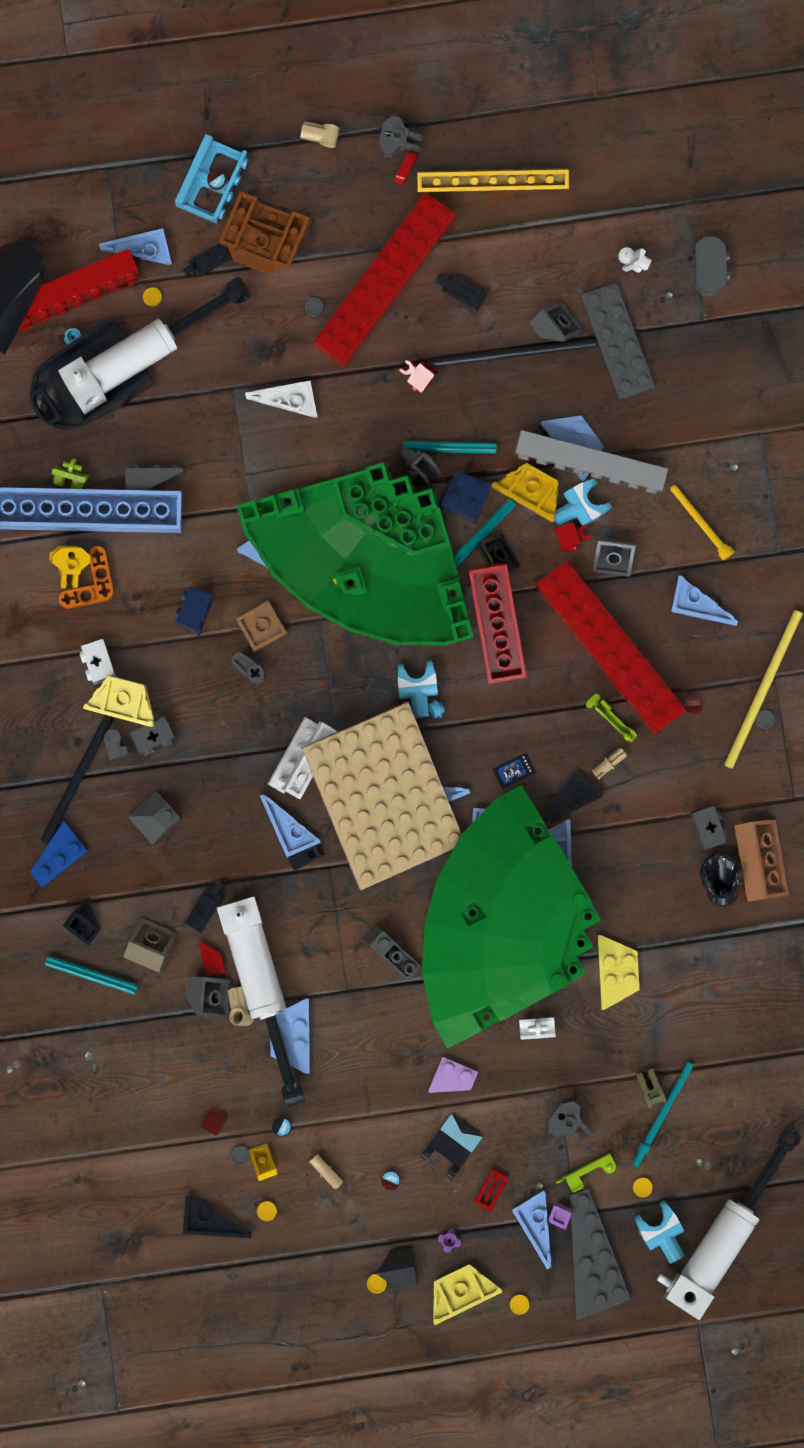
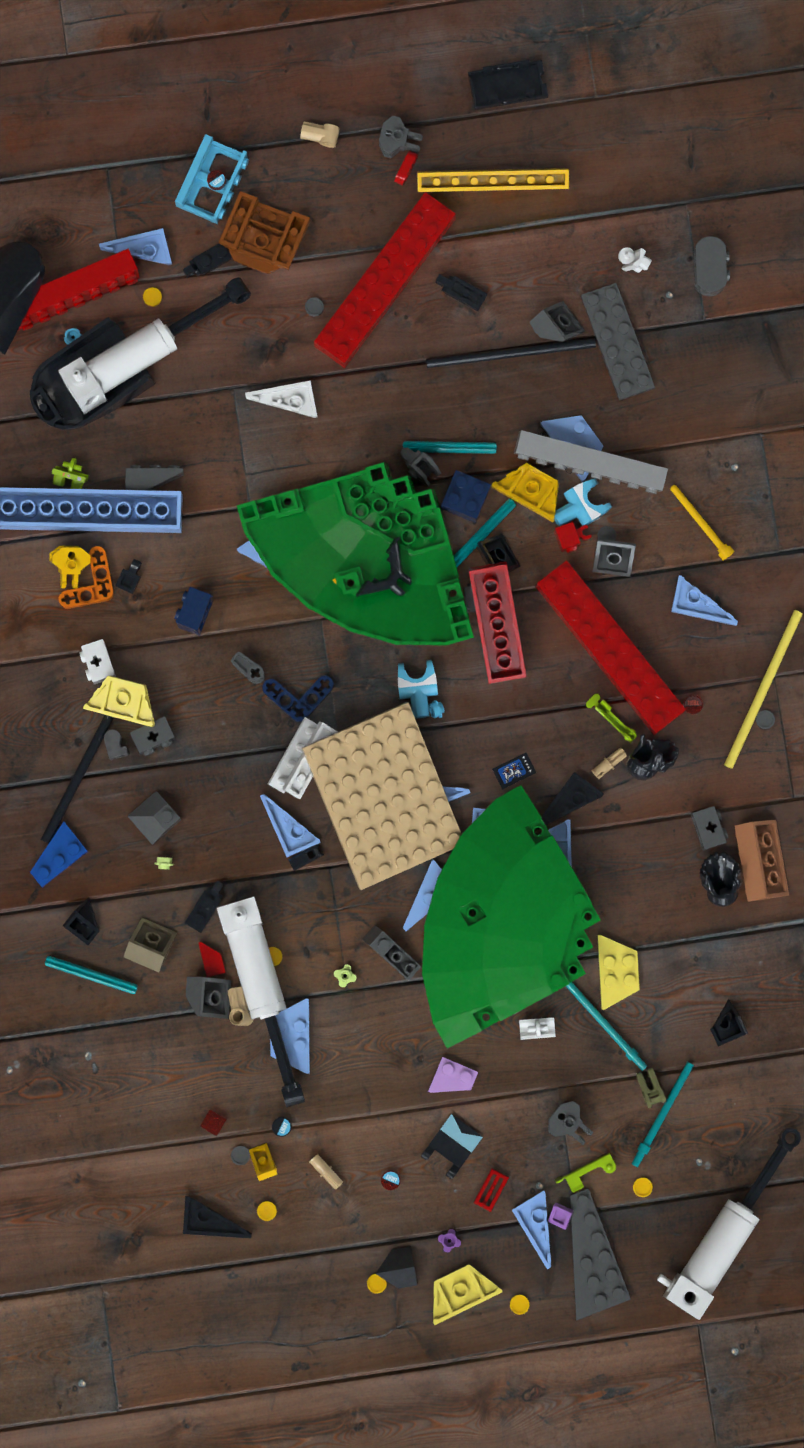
medium nougat plate [235,600,287,652] -> none
brick [400,359,439,393] -> none
medium azure connector [634,1200,685,1264] -> none
none -> black plate [115,559,142,594]
none -> yellowish green plate [155,857,174,869]
none -> dark blue beam [262,676,334,722]
none -> yellow piece [269,947,282,966]
none -> yellowish green plate [334,965,356,987]
none -> black piece [356,537,412,597]
none -> light blue wing [403,860,442,931]
none -> black piece [468,59,548,110]
none -> teal bar [566,982,647,1071]
none -> black hair [626,734,679,781]
none -> black slope [710,999,748,1047]

